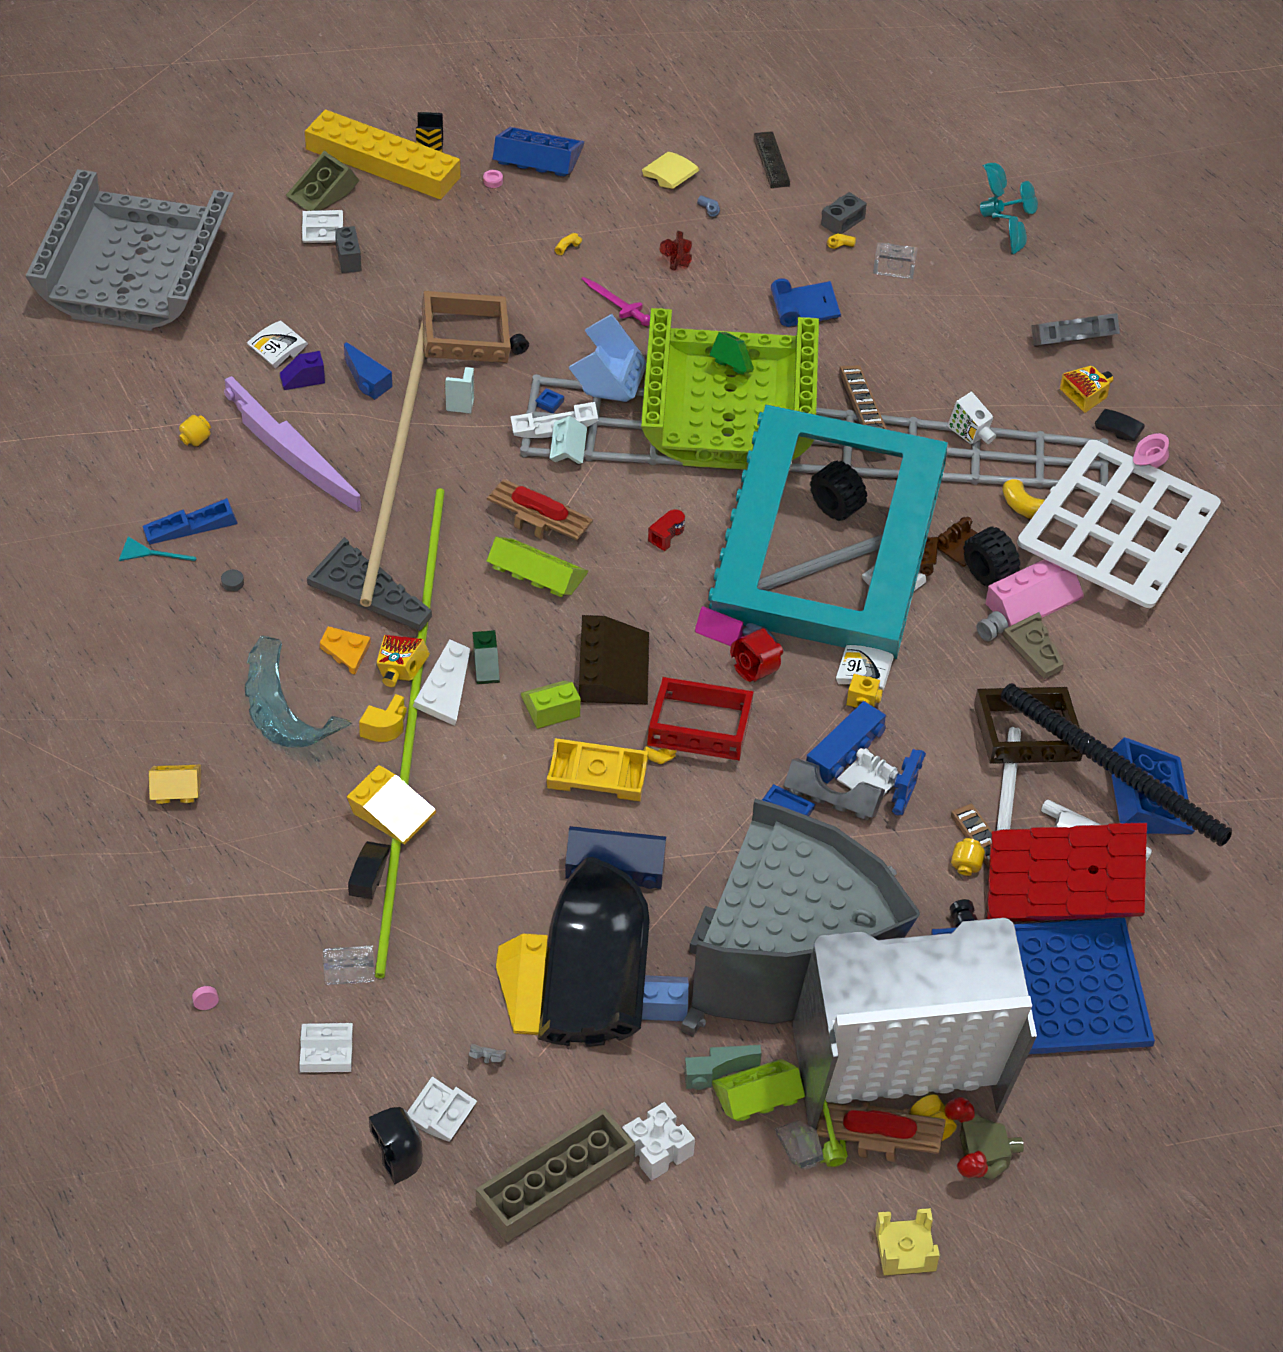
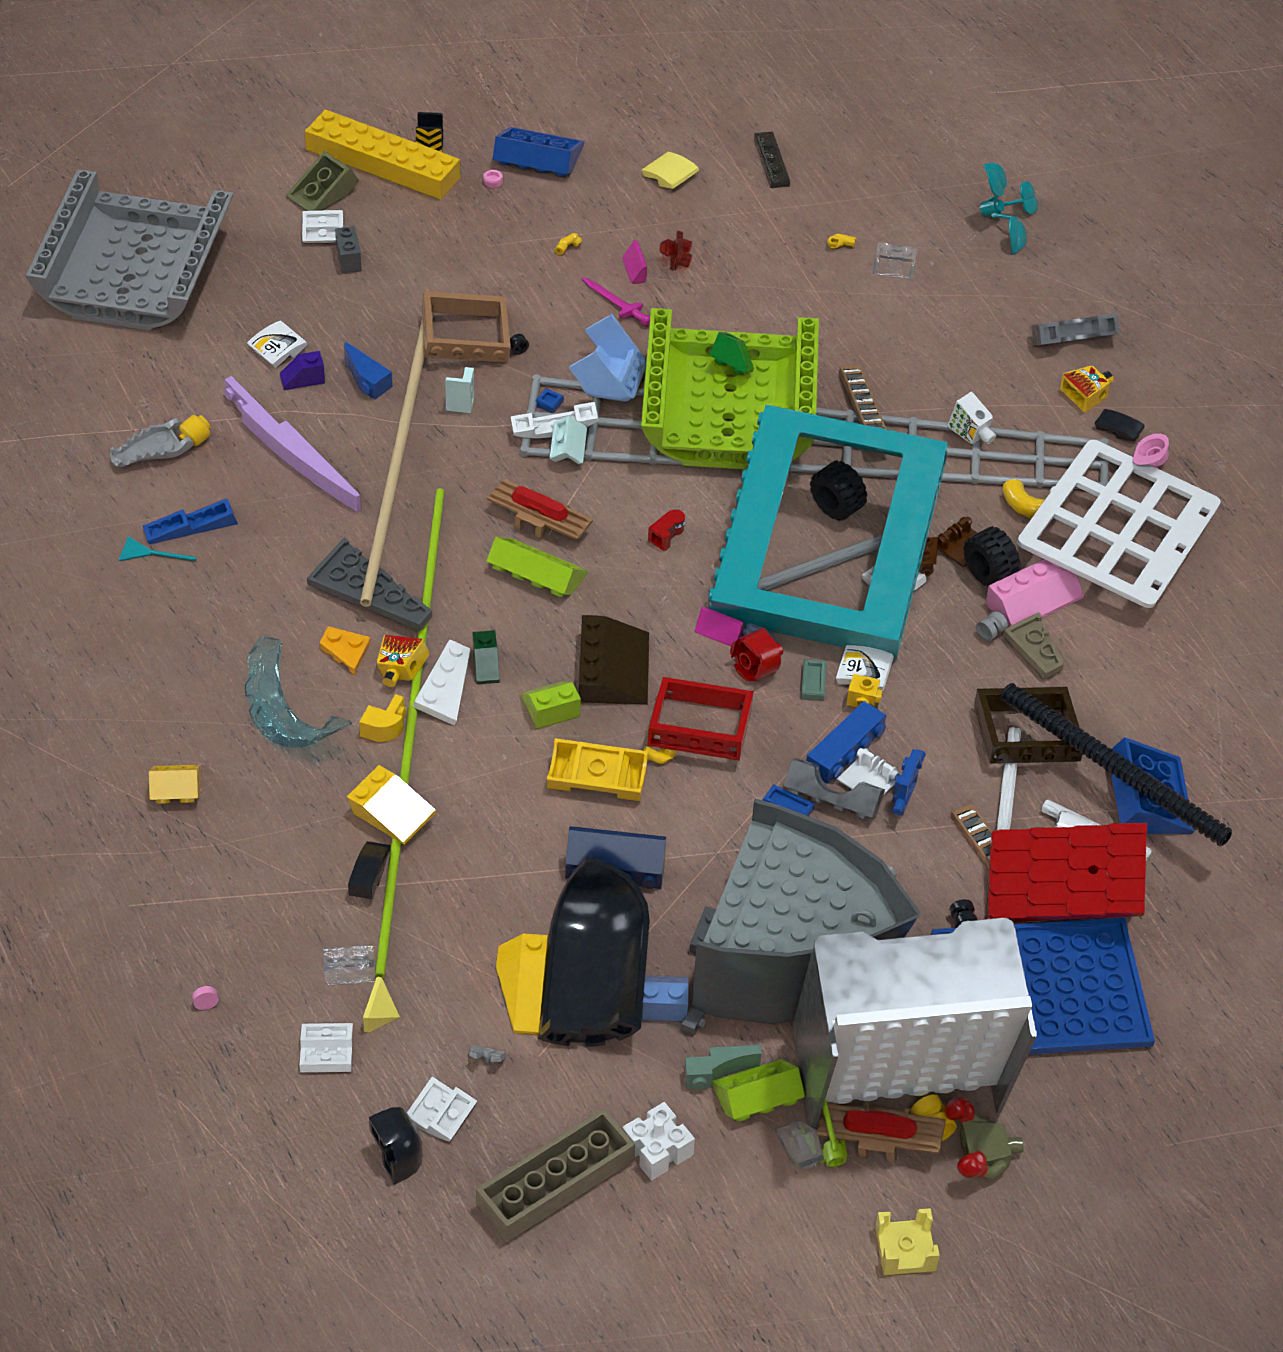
dark grey tile [221,569,244,591] -> none
sand blue arm [697,195,720,217] -> none
blue door [771,278,841,327] -> none
dark grey brick [821,192,867,234] -> none
yellow head [951,838,985,876] -> none
none -> light grey animal [110,418,194,468]
none -> light yellow slope [363,977,400,1033]
none -> dark pink slope [622,240,647,284]
none -> sand green tile [801,659,826,701]

